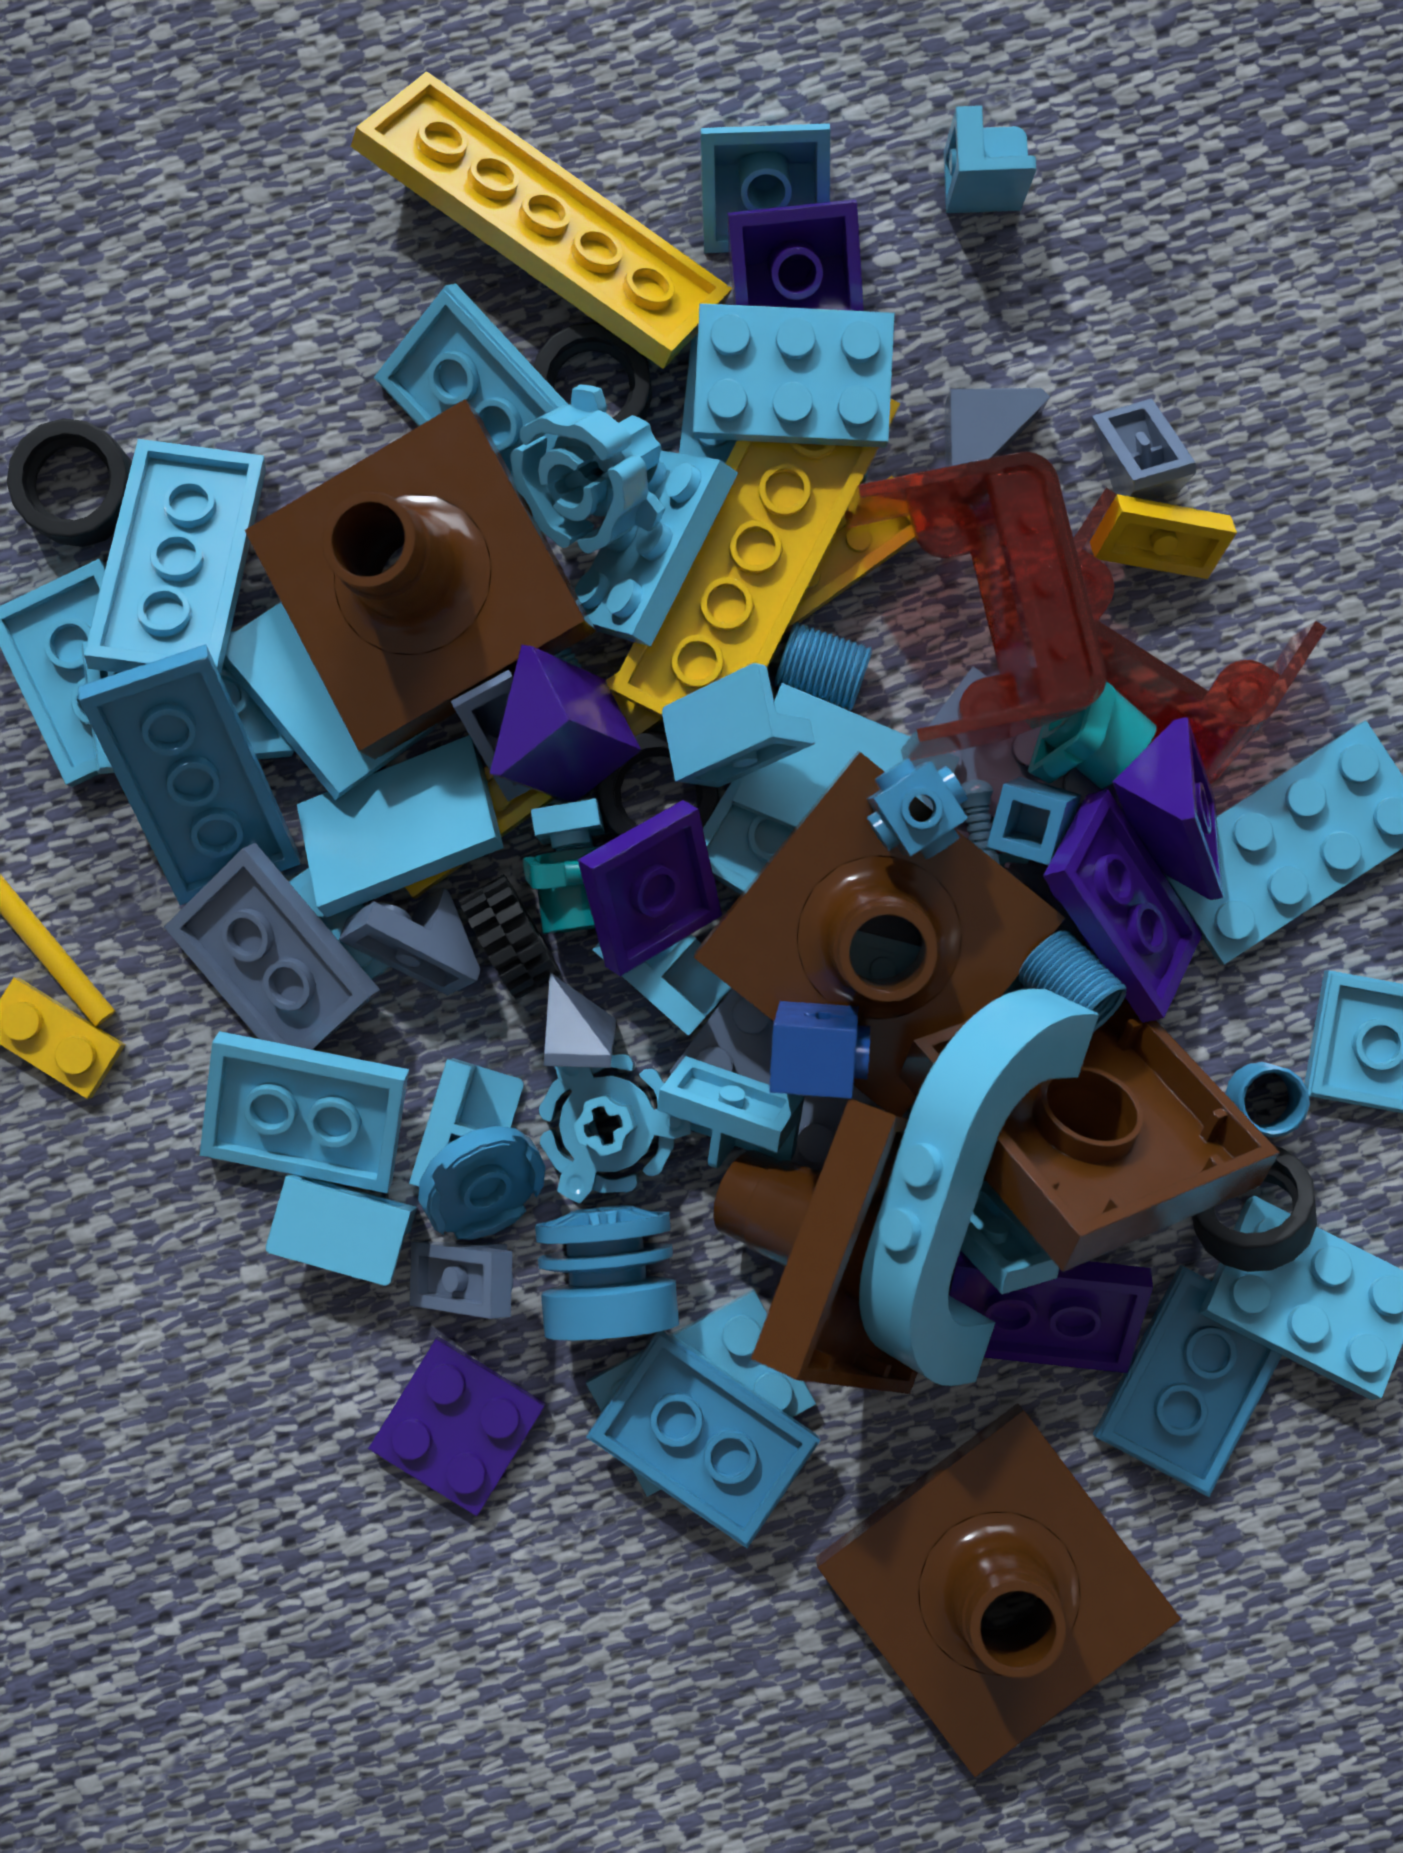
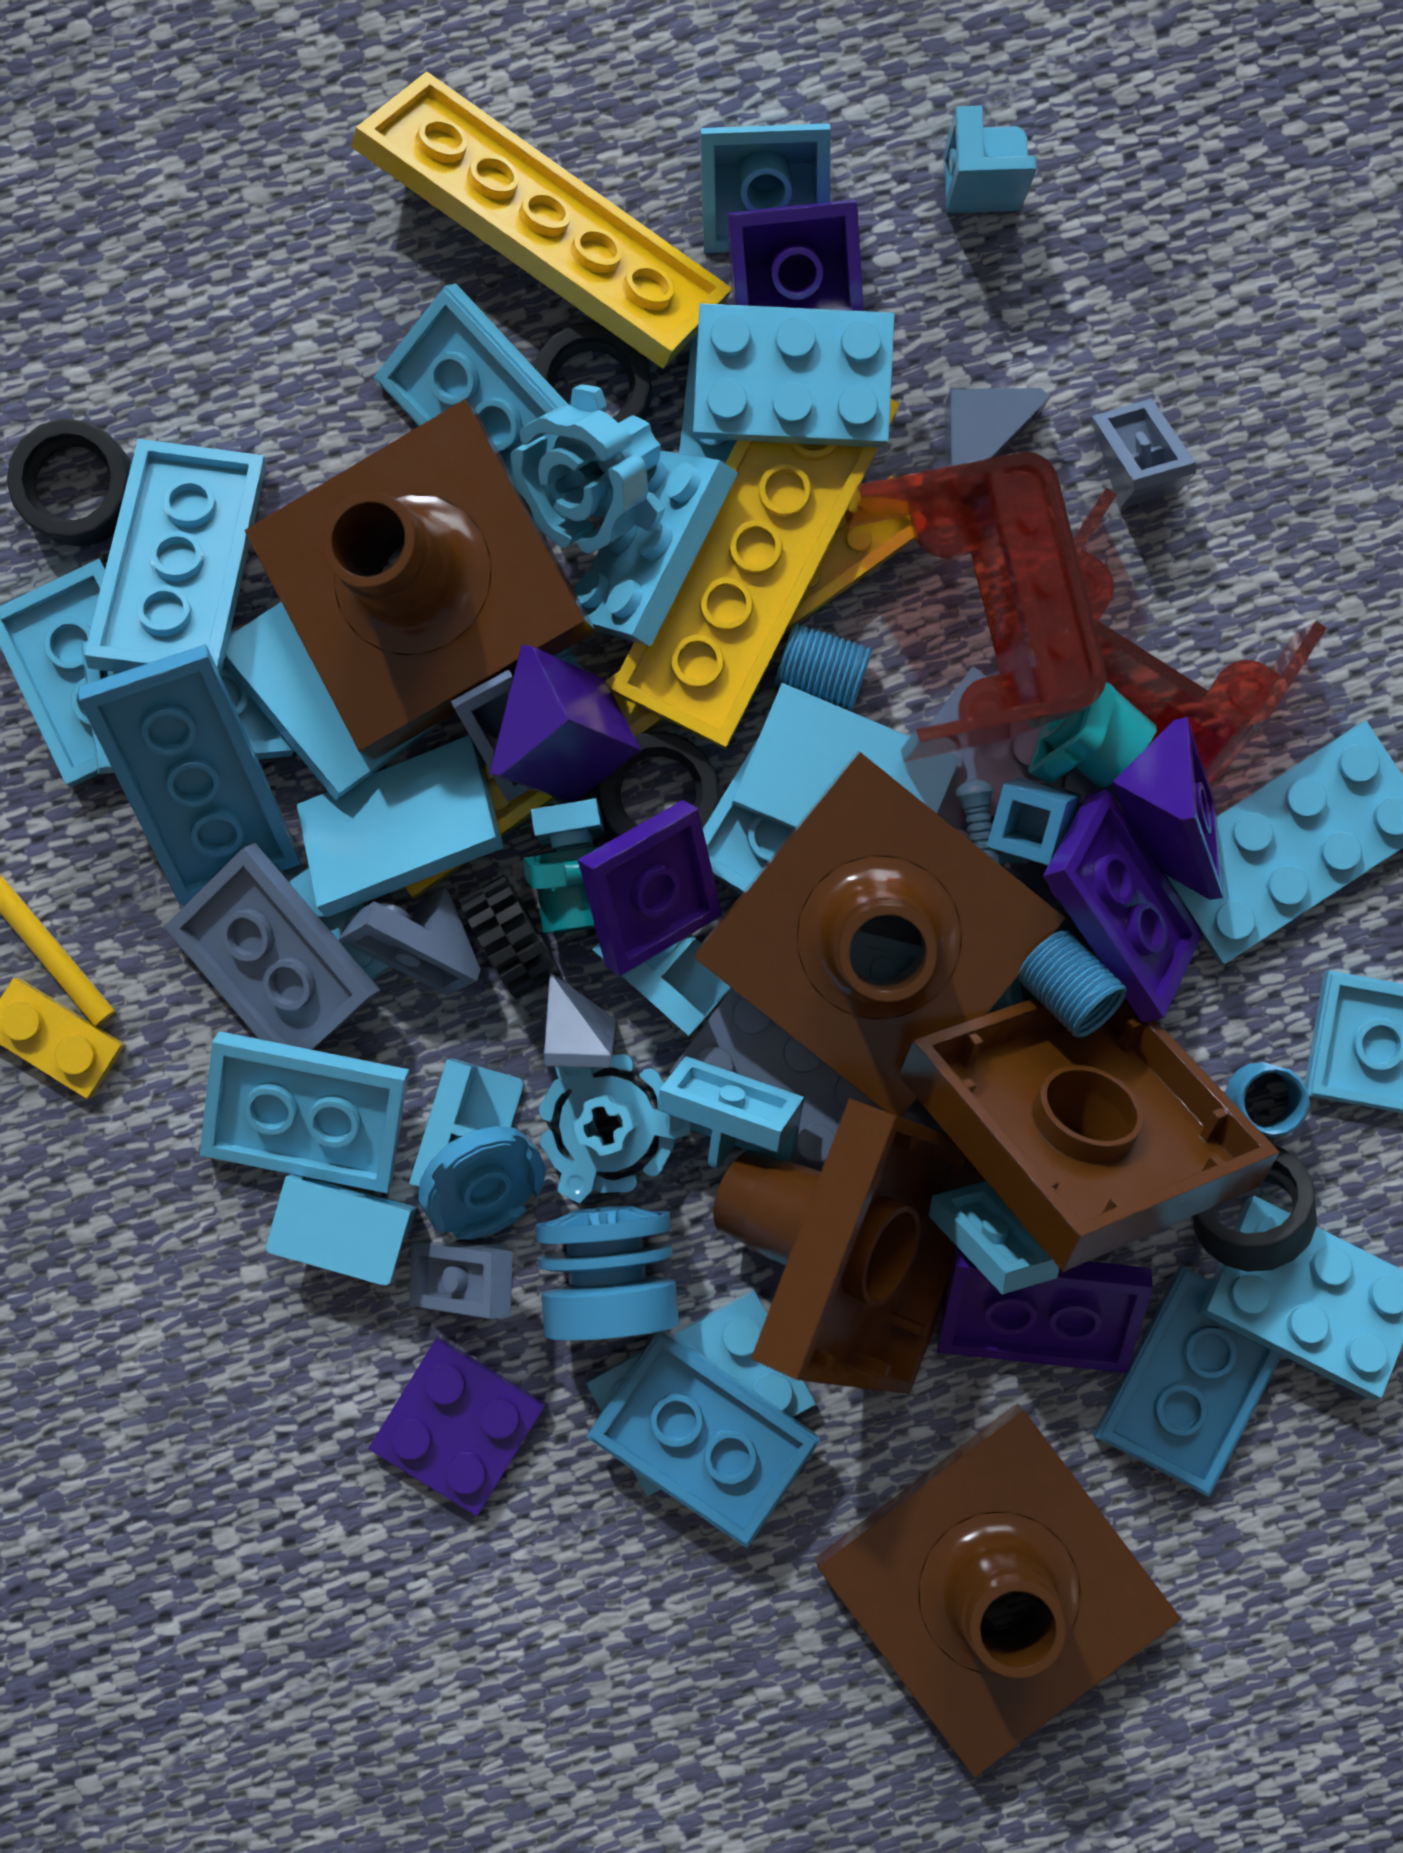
medium azure panel [662,663,815,787] -> none
blue brick [769,1001,871,1099] -> none
medium azure arch [859,989,1099,1386] -> none
dark azure brick [866,758,968,859] -> none
yellow plate [1090,494,1237,579] -> none

